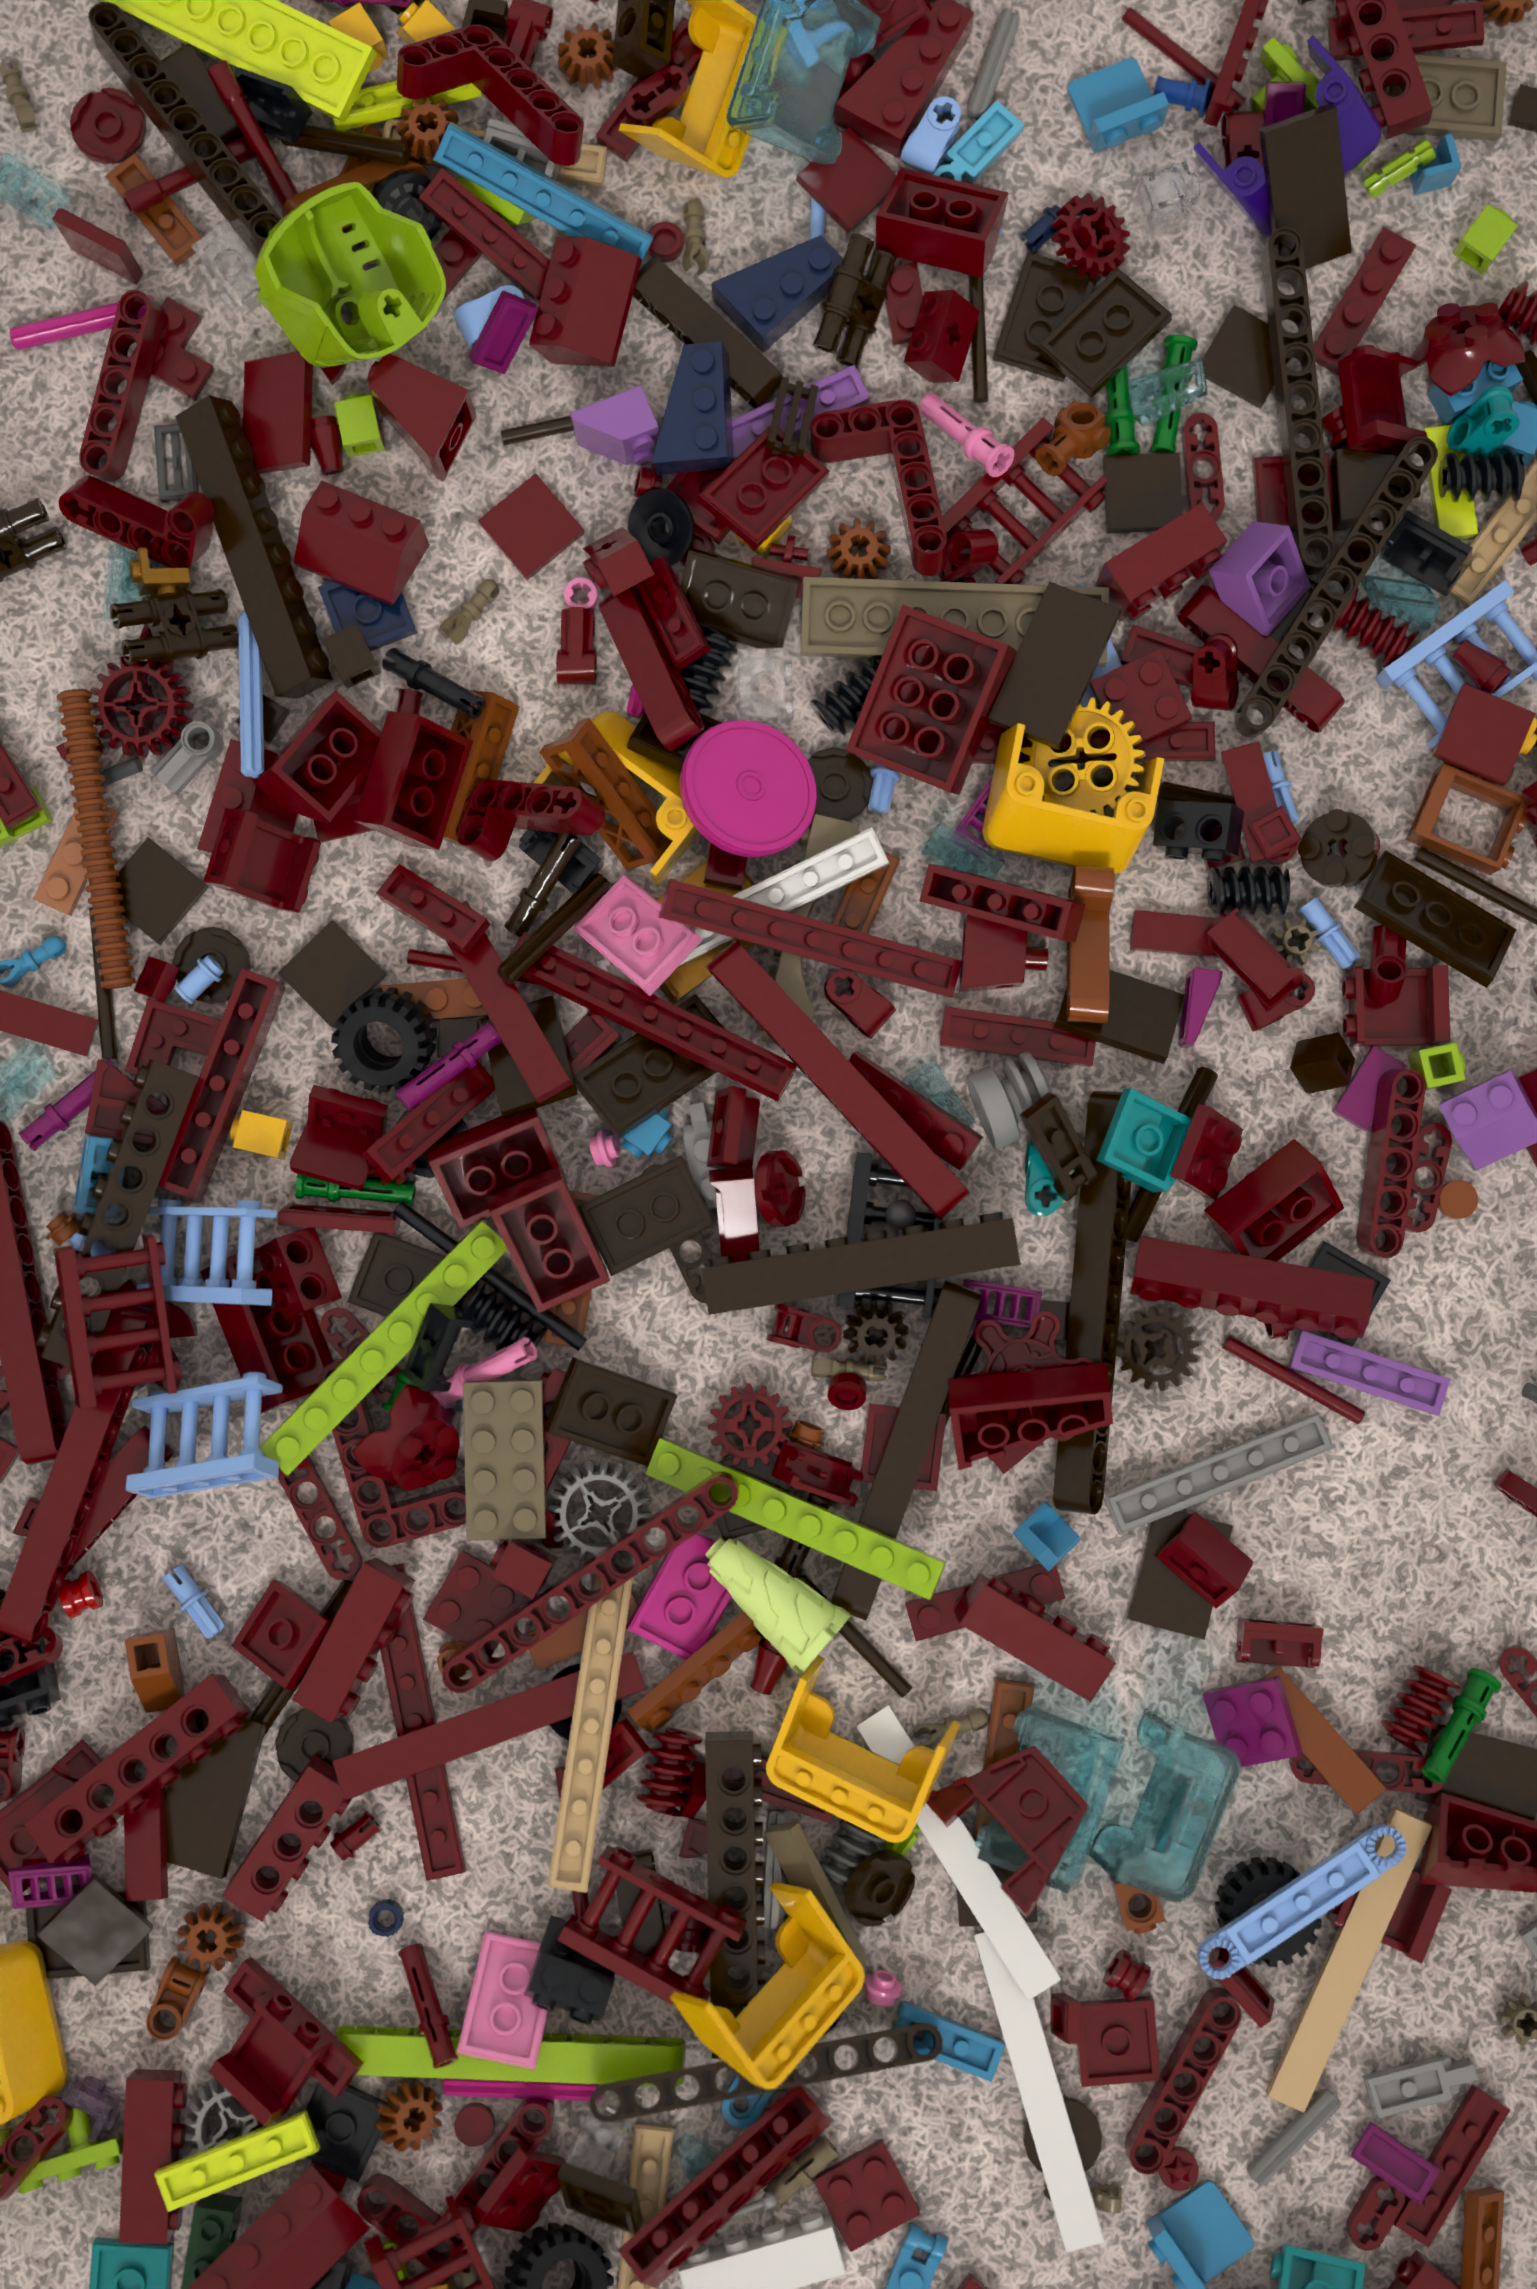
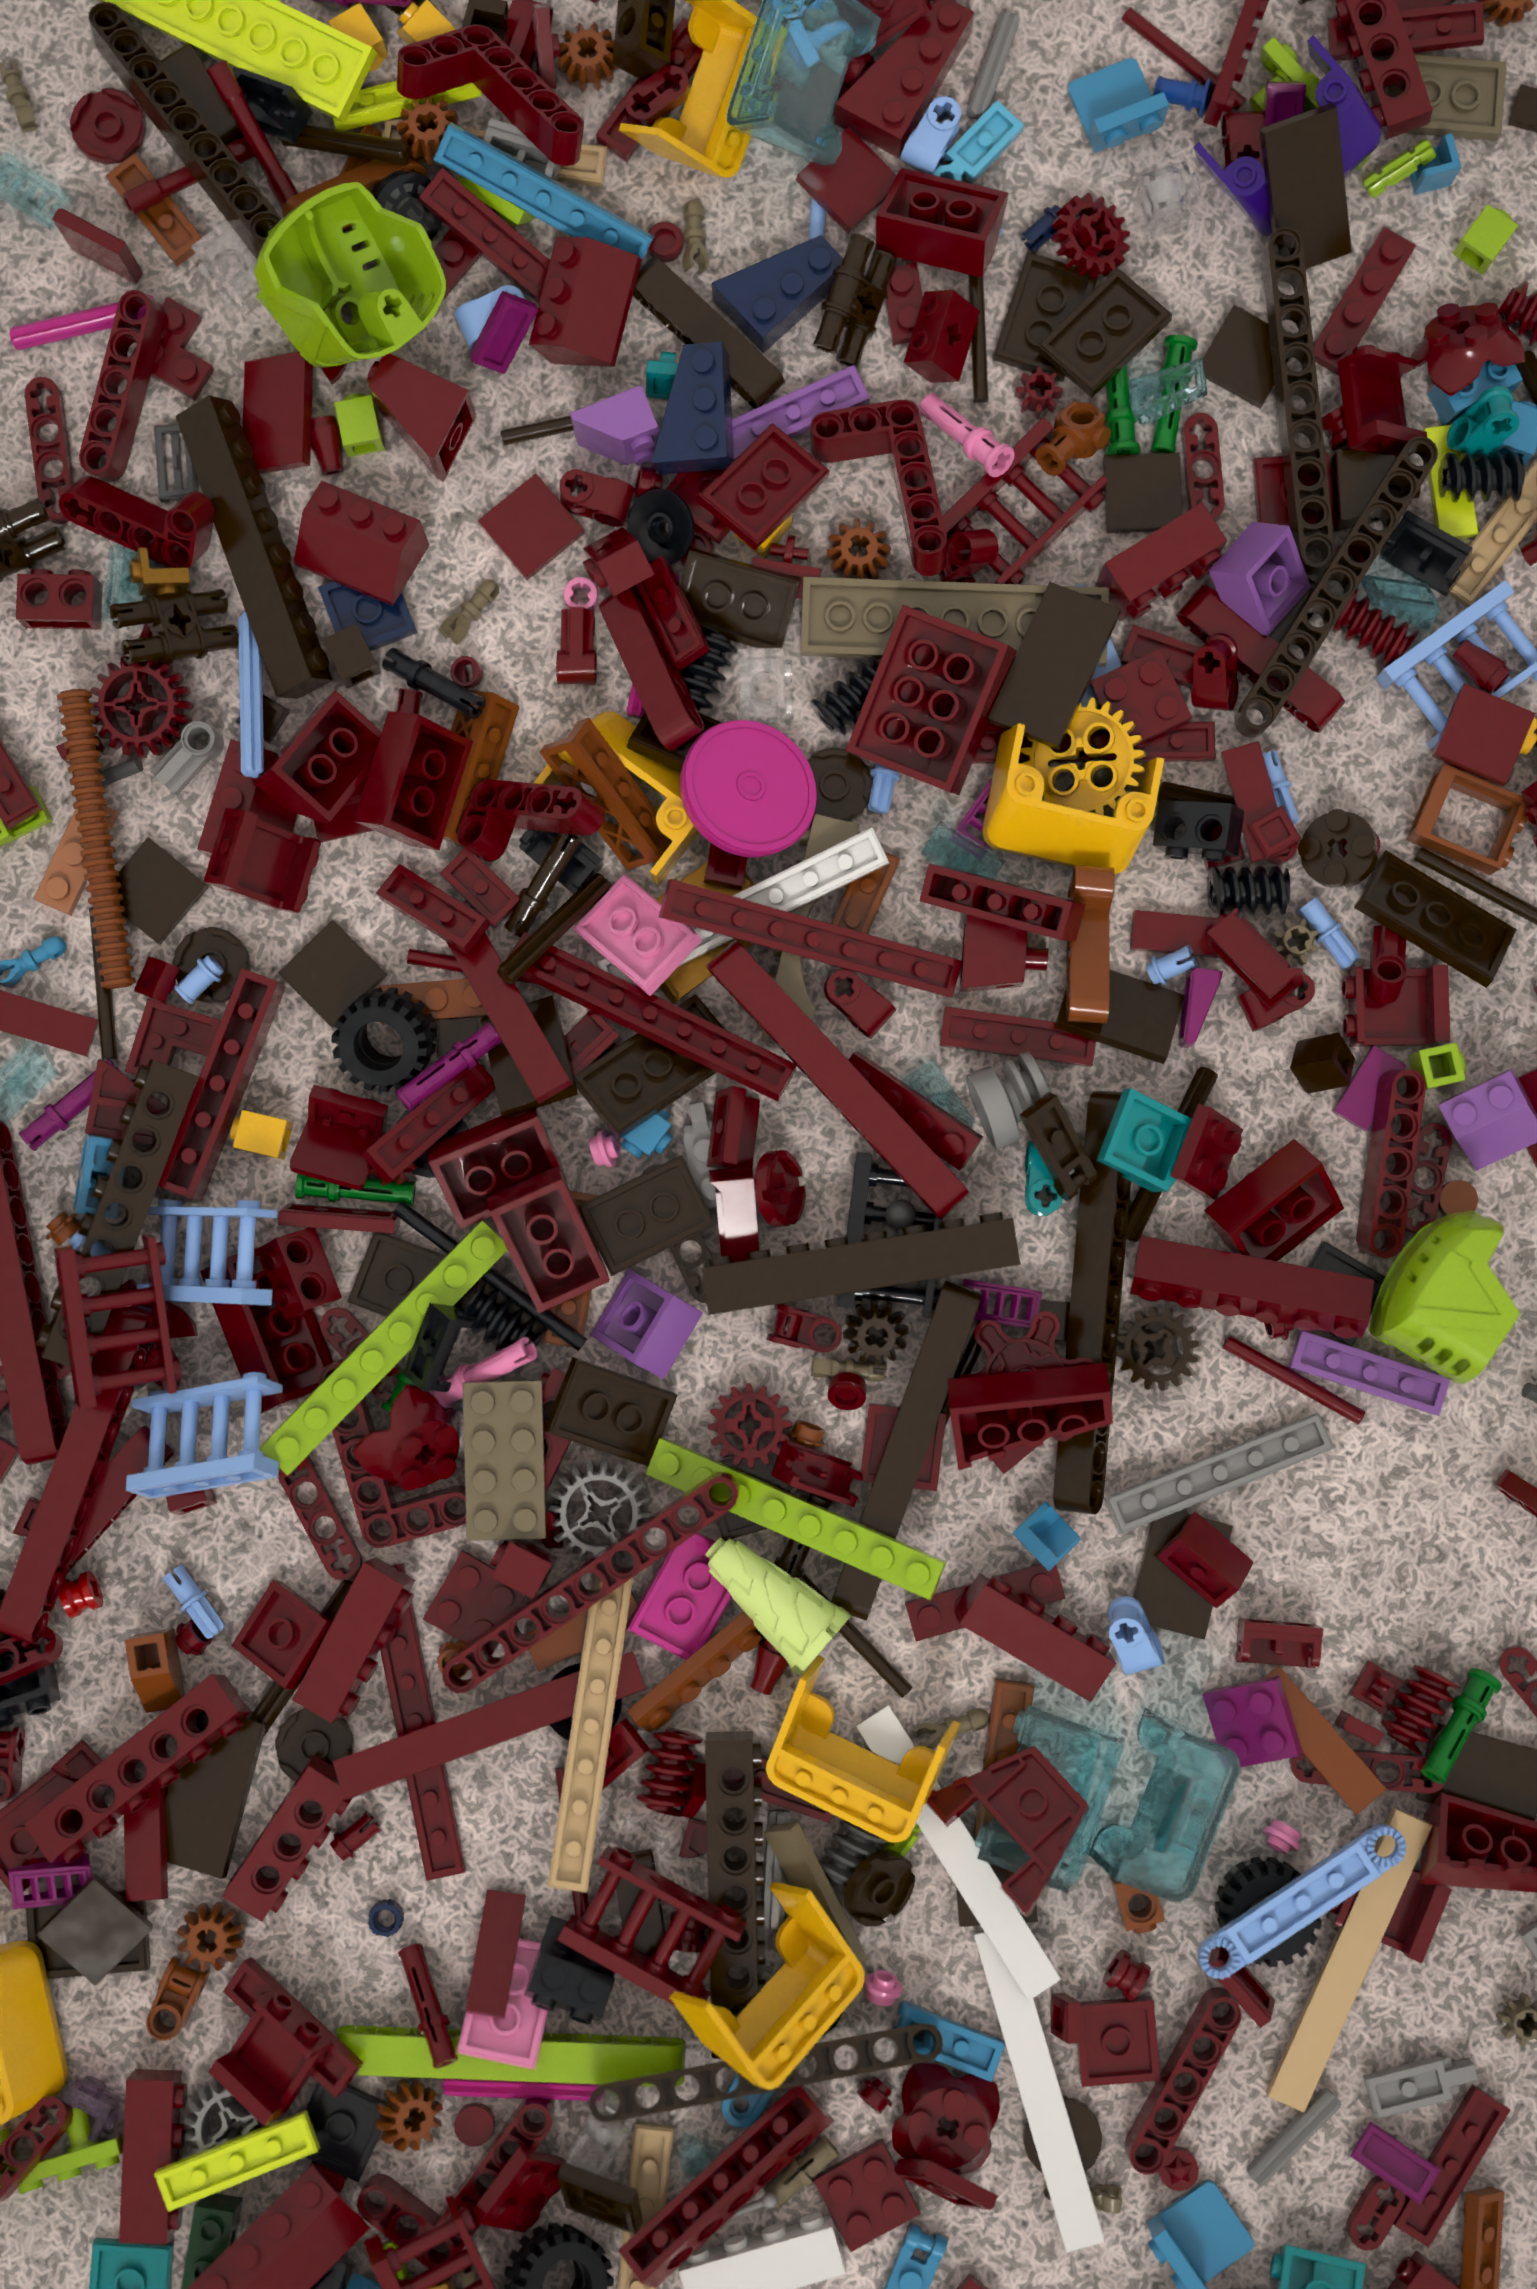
dark brown tile [766,377,819,457] -> none
none -> dark red brick [16,569,103,630]
none -> dark red beam [24,377,74,524]
none -> dark red tile [166,1489,217,1515]
none -> dark red plate [175,1619,212,1656]
none -> dark red plate [440,848,520,928]
none -> dark red hinge [450,656,484,689]
none -> dark red tile [465,1889,526,2019]
none -> dark red plate [532,3,560,89]
none -> dark red piece [559,469,635,527]
none -> medium lavender slope [590,1269,703,1379]
none -> teal tile [646,351,678,400]
none -> dark red plate [856,2076,893,2114]
none -> dark red brick [892,2062,1000,2175]
none -> dark red tile [894,2158,998,2210]
none -> dark red gear [1014,366,1063,419]
none -> light blue piece [1108,1596,1165,1676]
none -> light blue pin [1146,945,1198,985]
none -> bright pink plate [1262,1819,1301,1855]
none -> dark red tile [1335,1710,1384,1746]
none -> dark red tile [1348,1660,1404,1715]
none -> lime piece [1368,1210,1520,1384]

